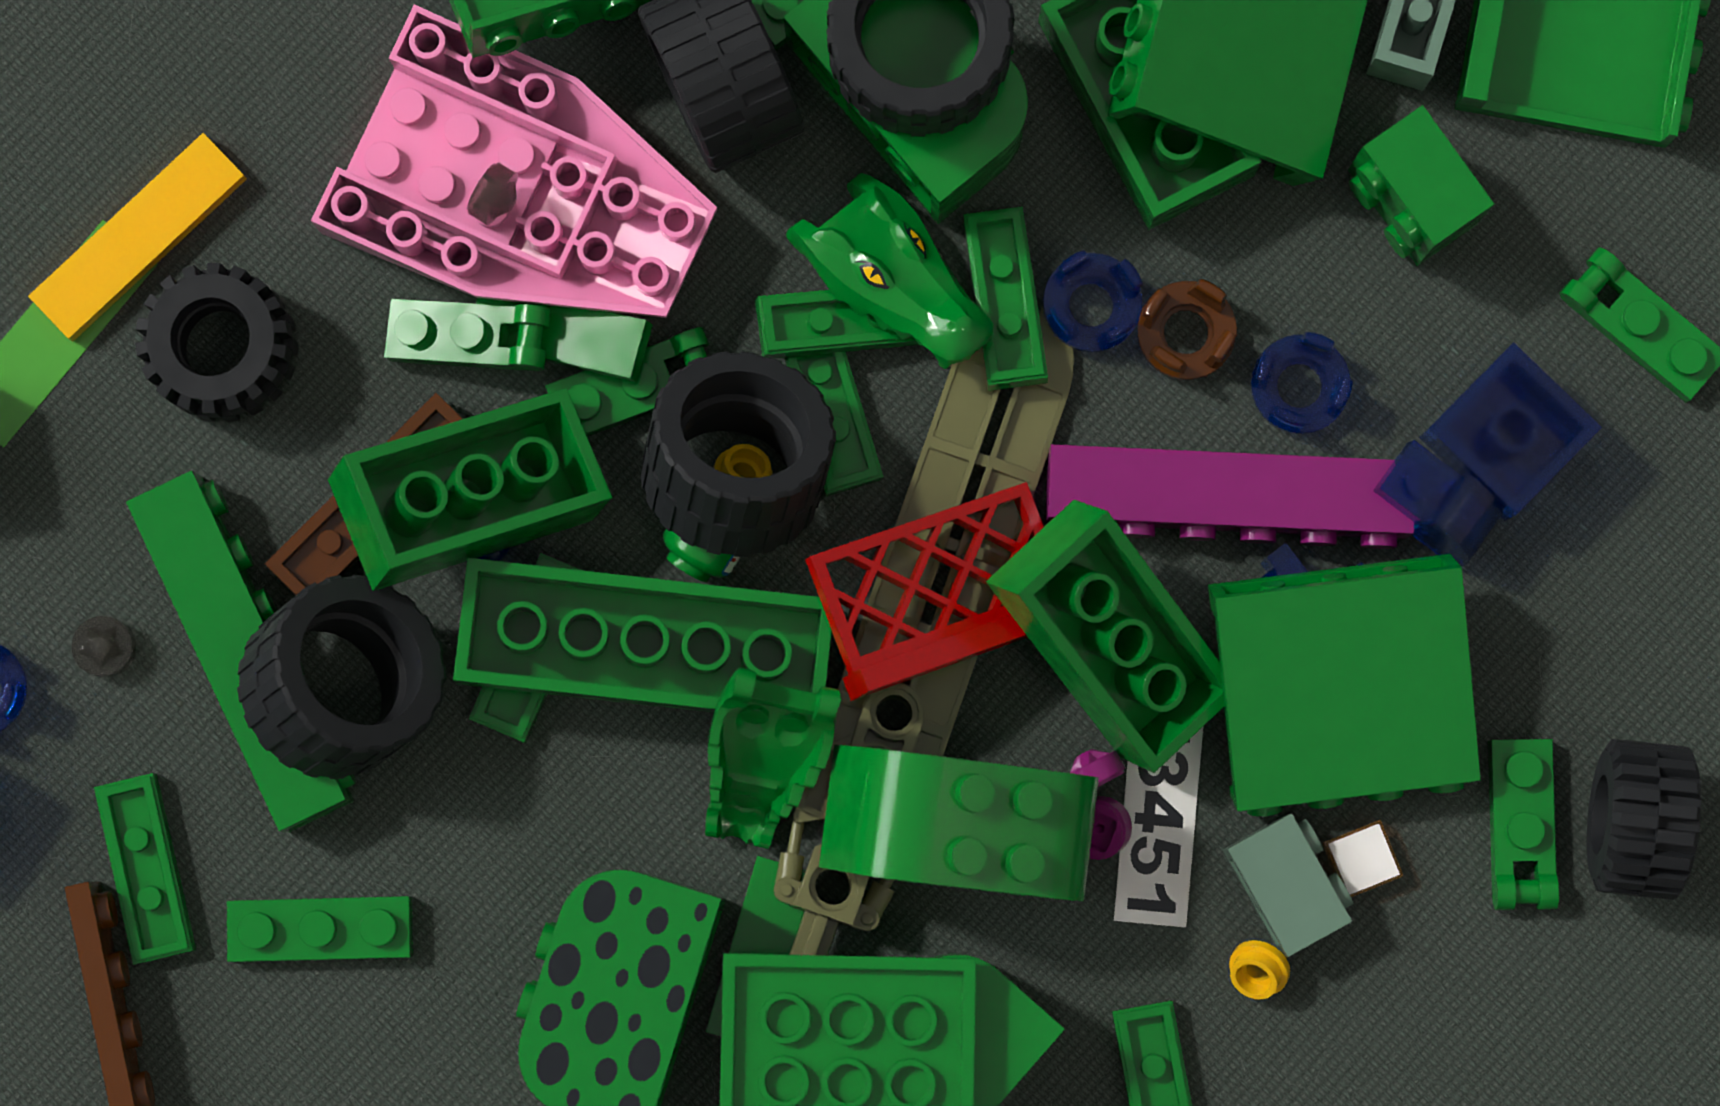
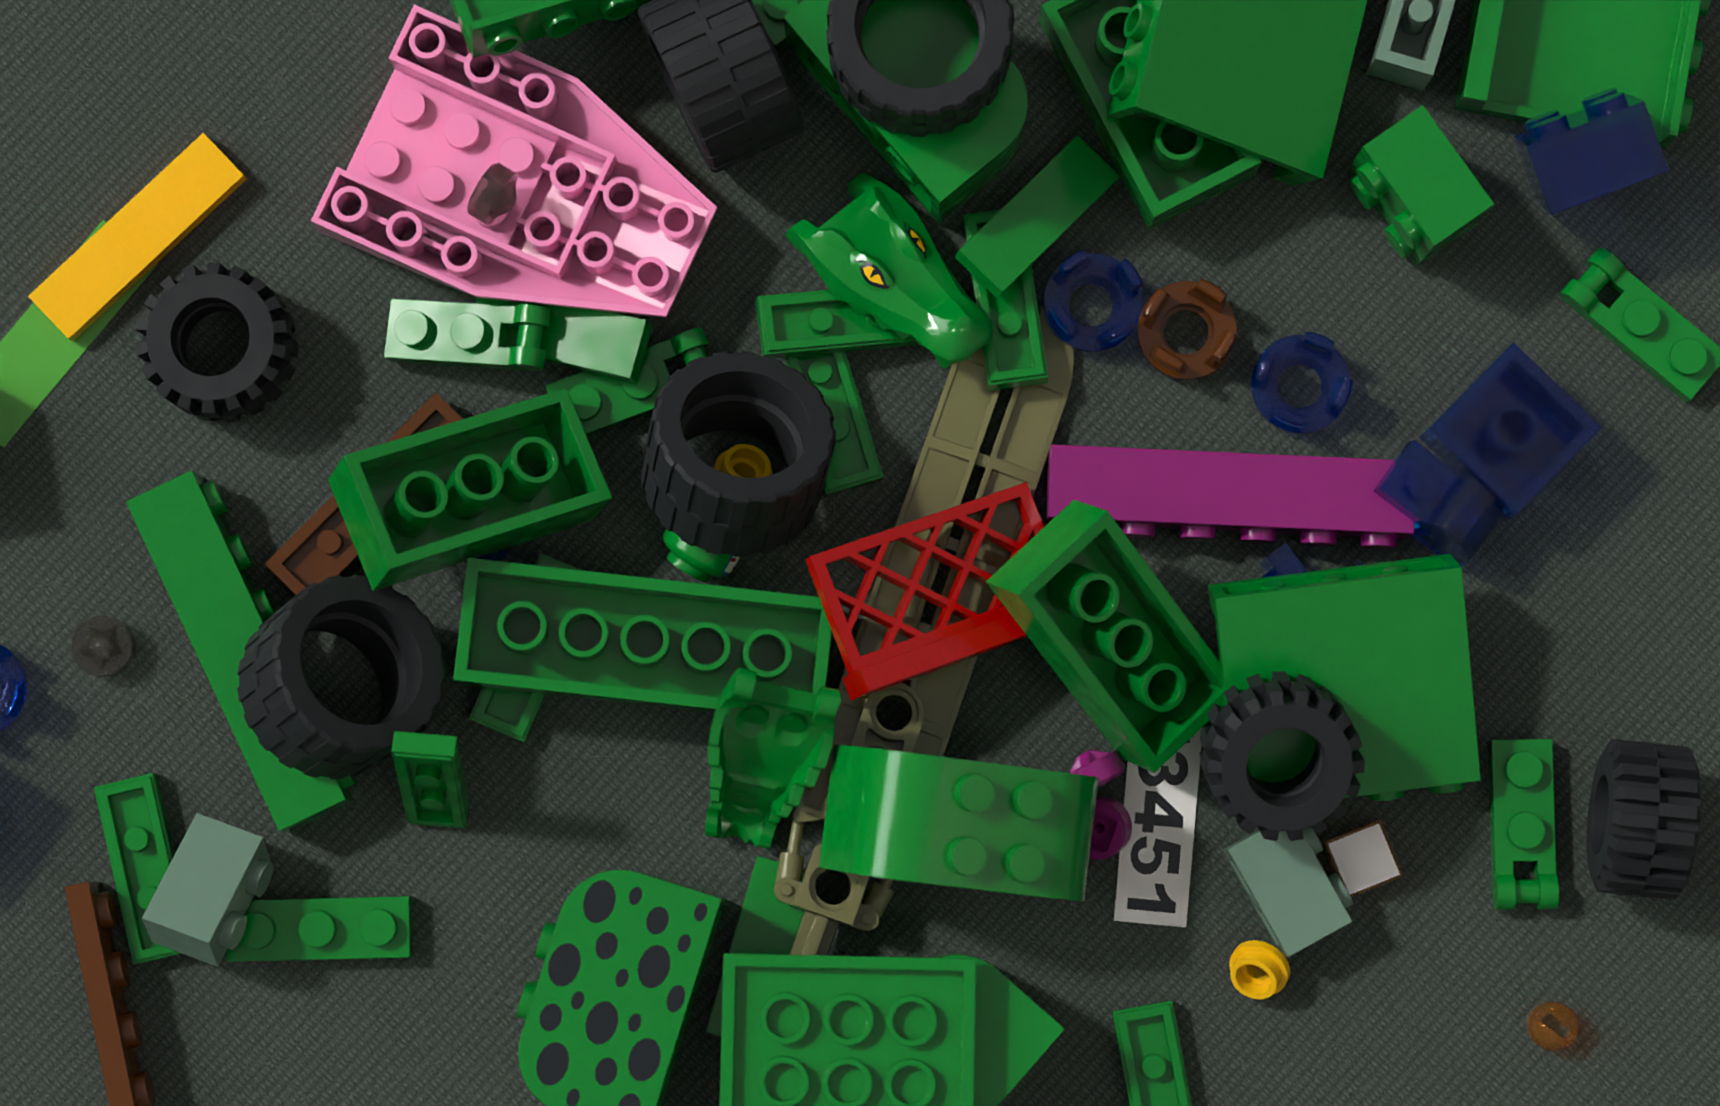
none -> sand green brick [142,813,273,967]
none -> green tile [391,731,470,828]
none -> green tile [955,135,1120,299]
none -> black tyre [1199,671,1365,841]
none -> clear blue brick [1514,88,1669,215]
none -> clear orange hinge [1527,1001,1579,1051]

